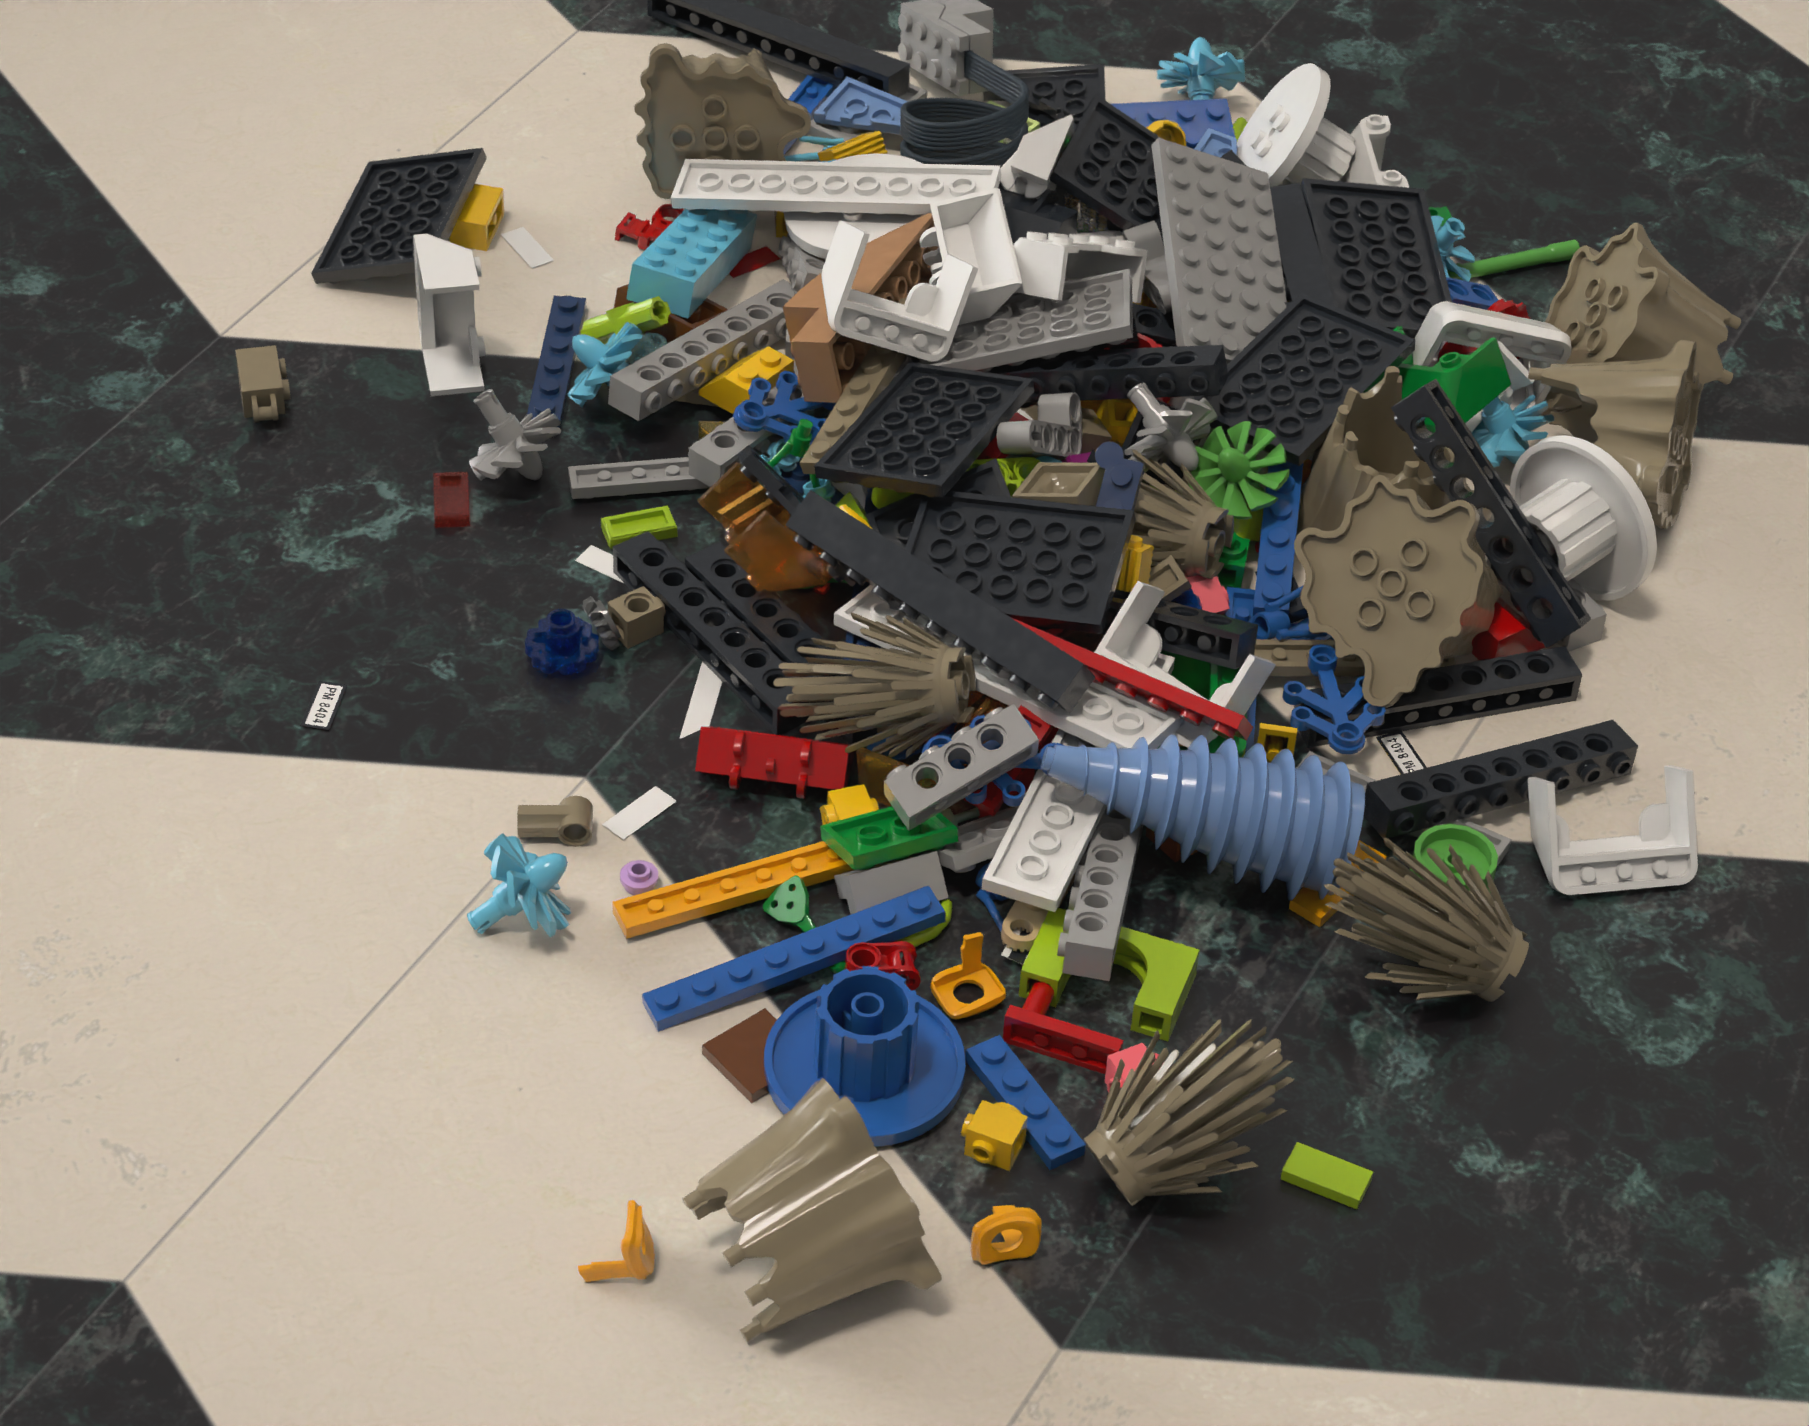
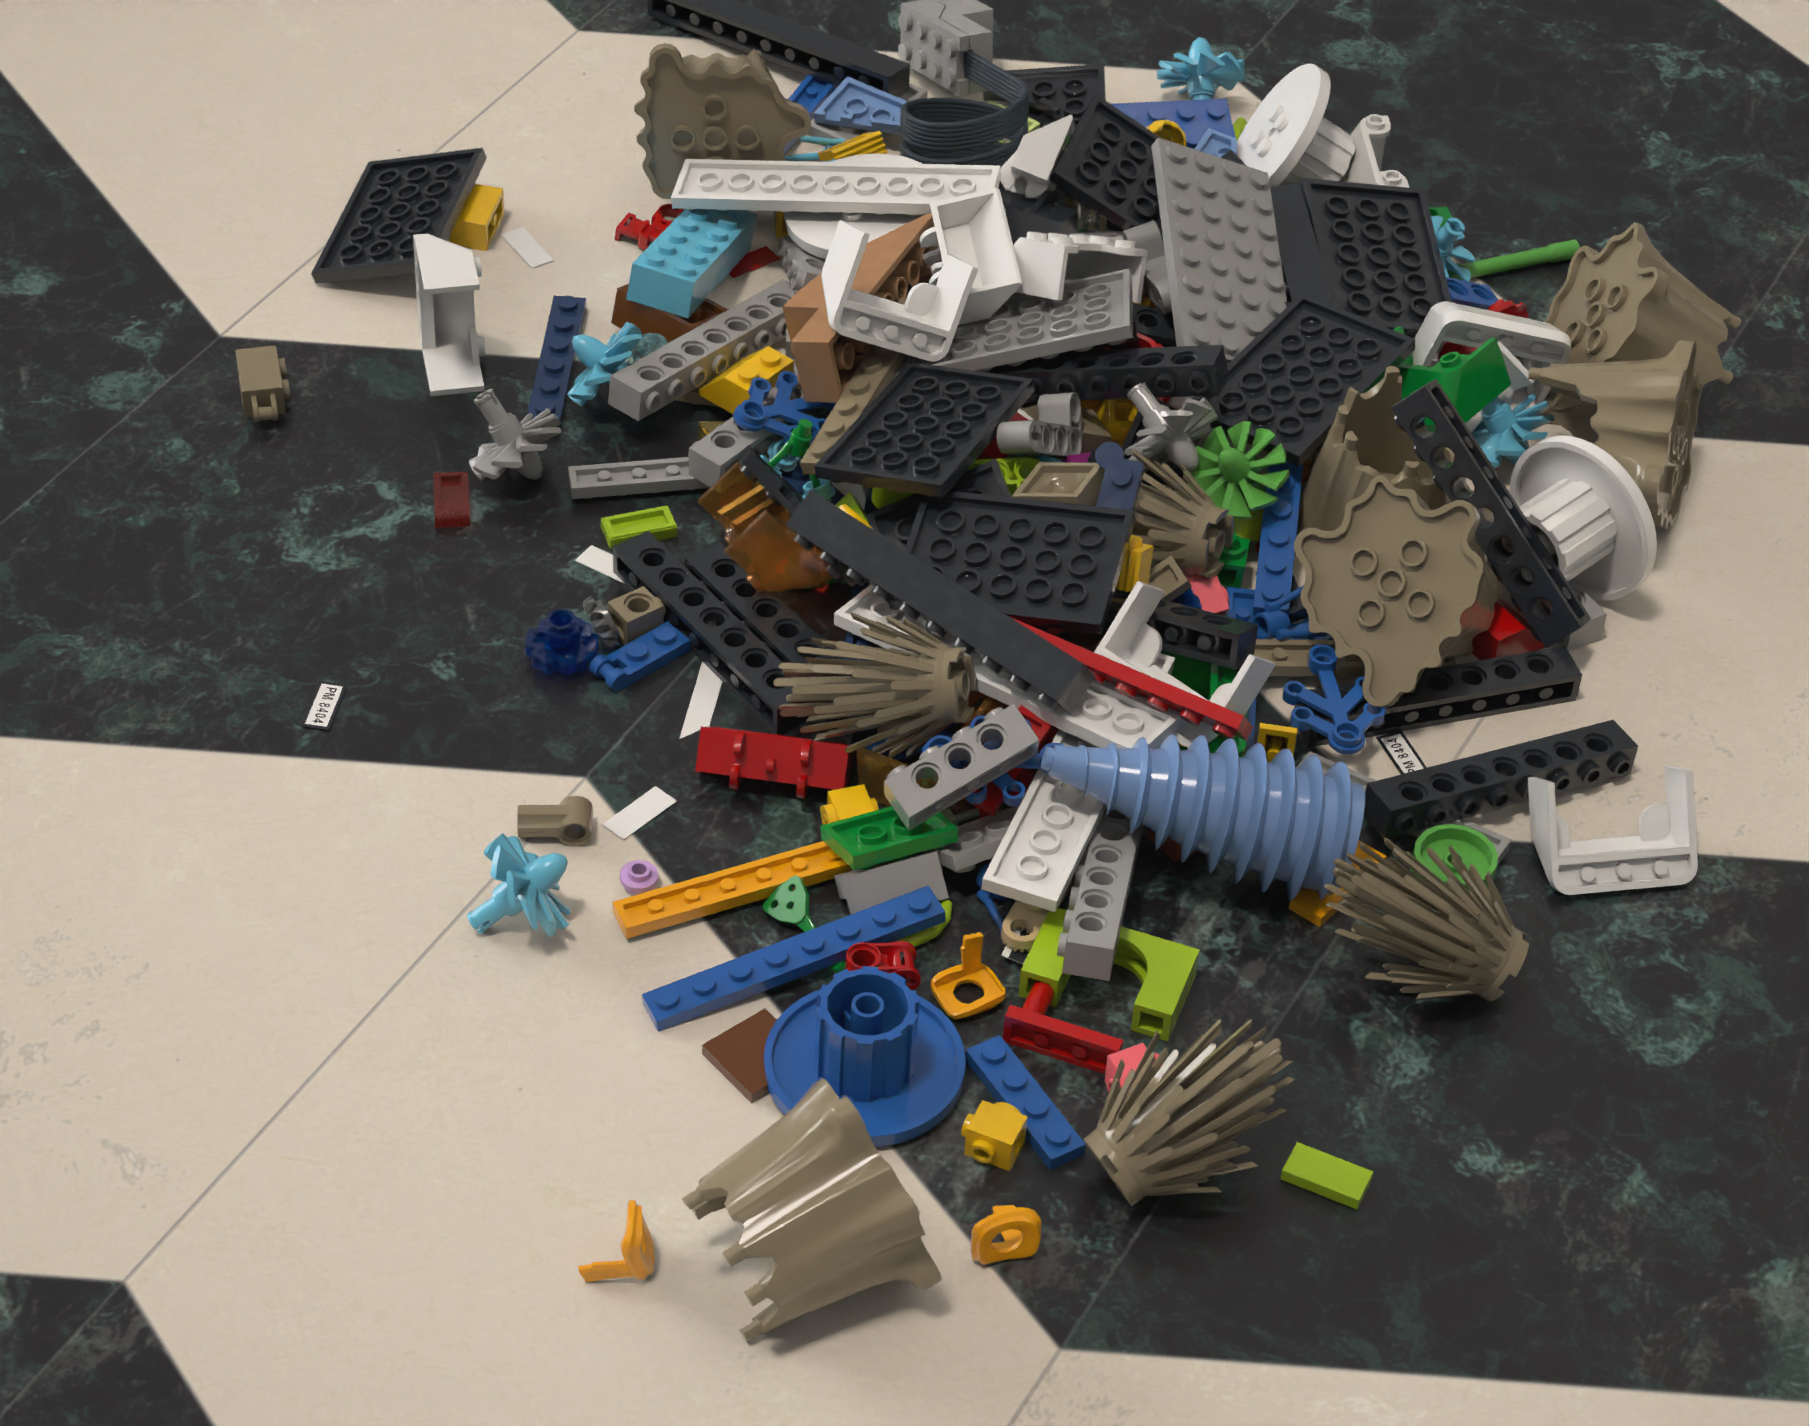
lime piece [580,296,671,344] -> none
none -> blue plate [589,621,690,692]

